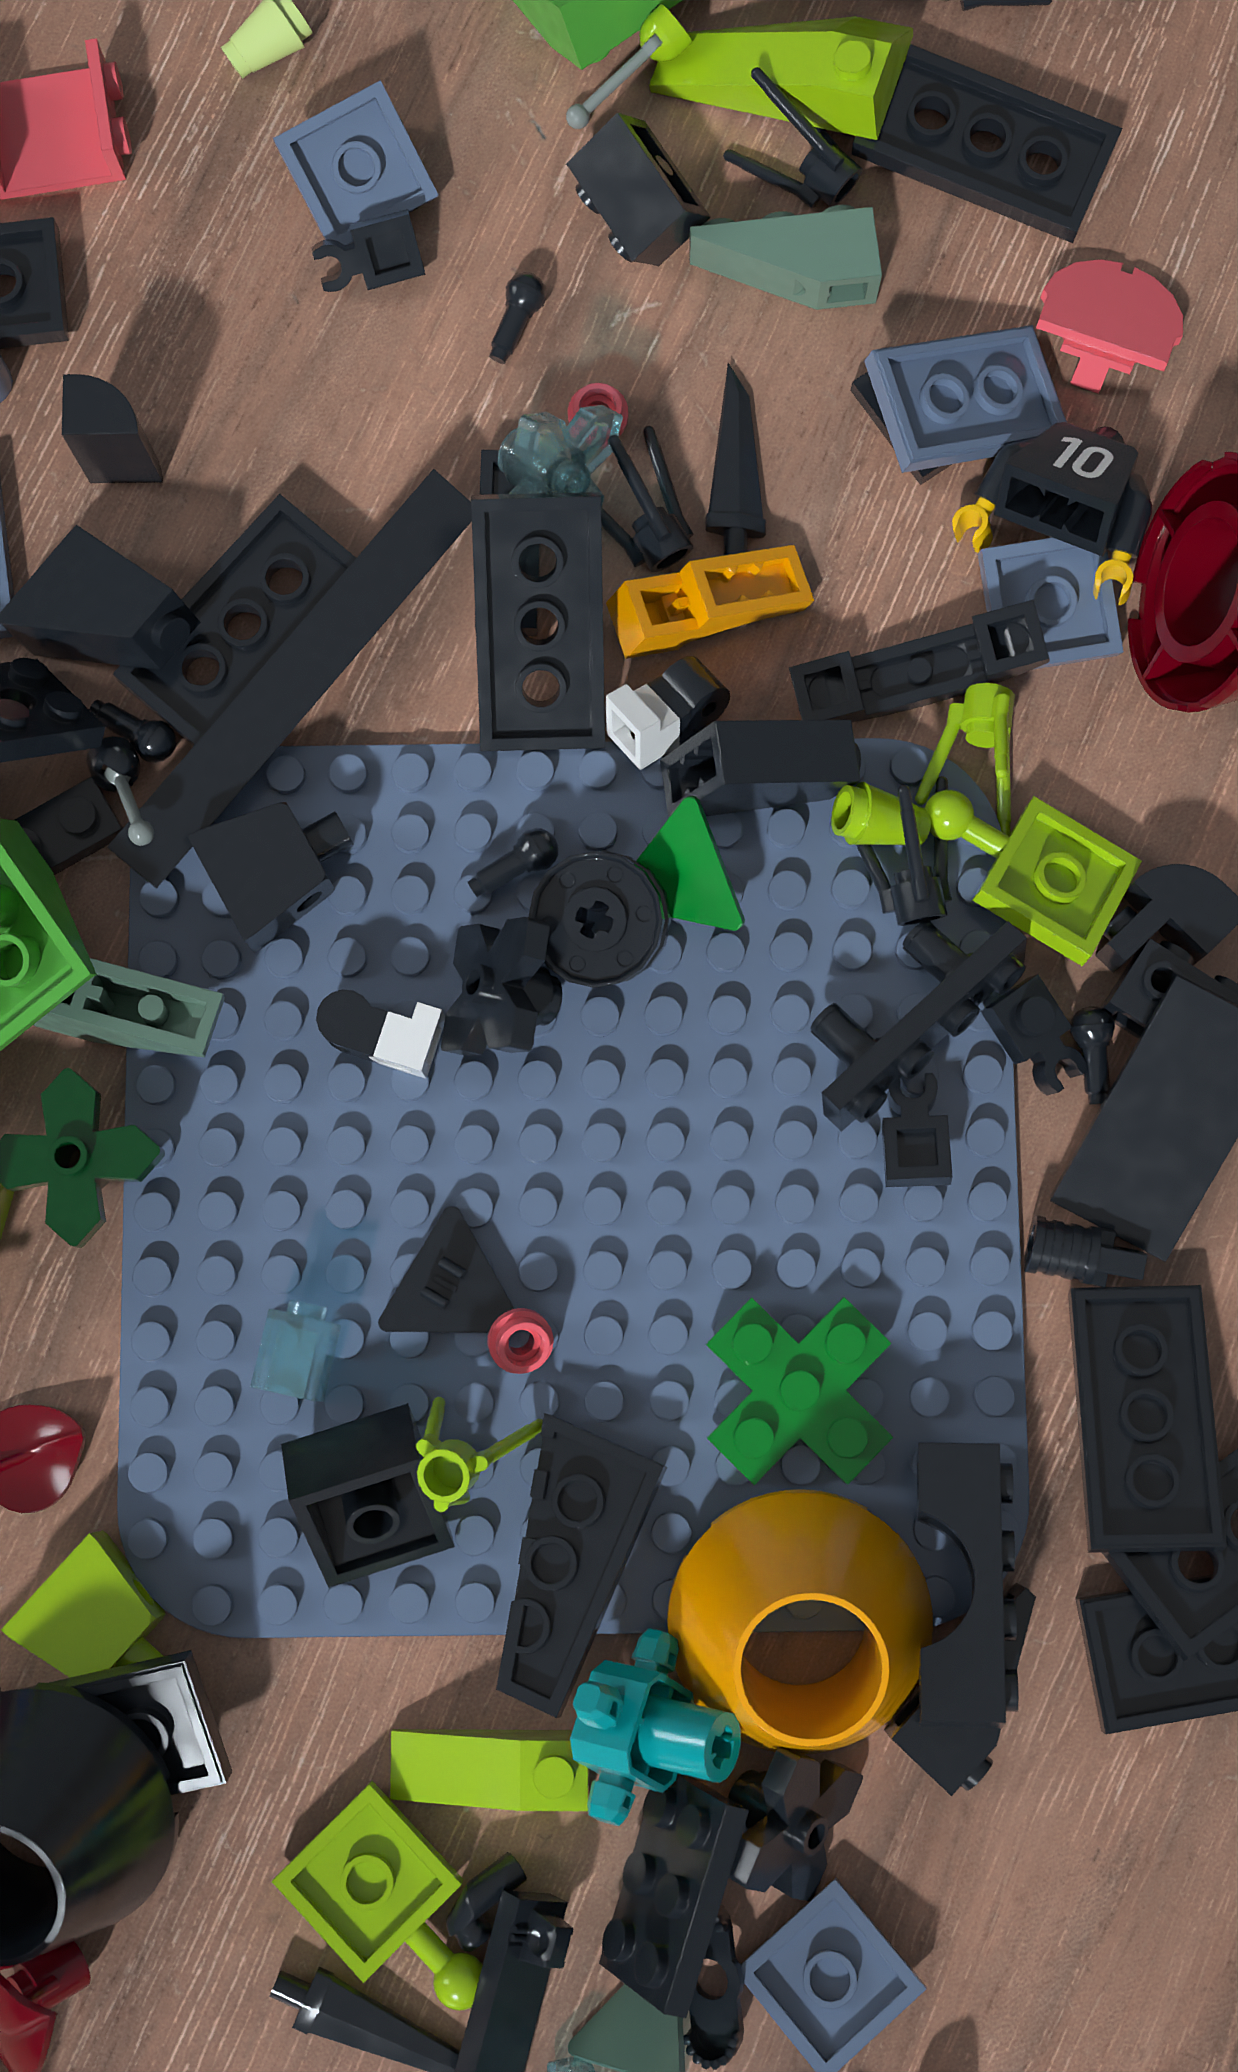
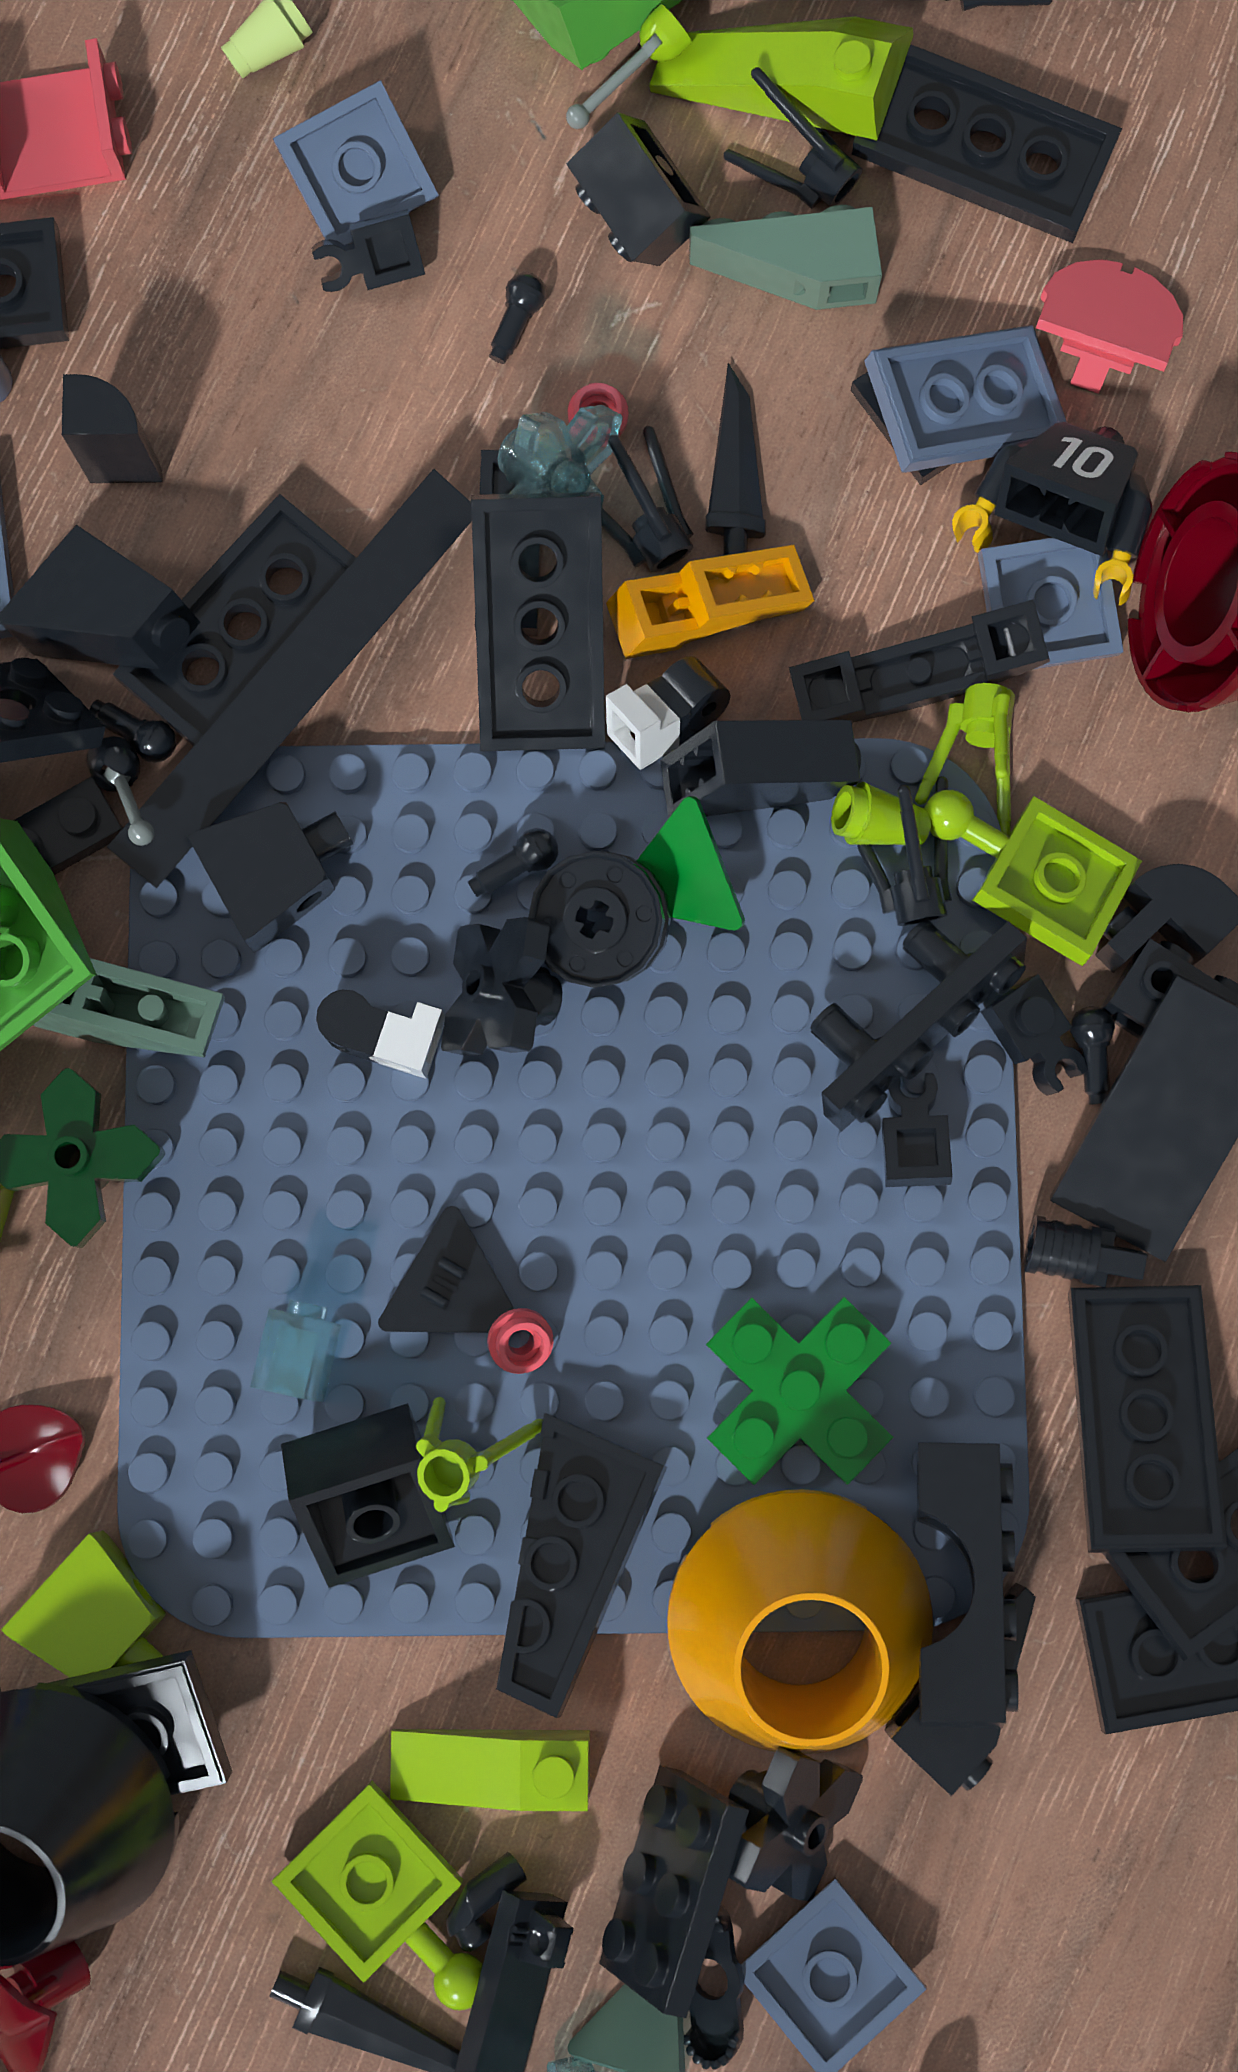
teal piece [570,1628,741,1826] -> none

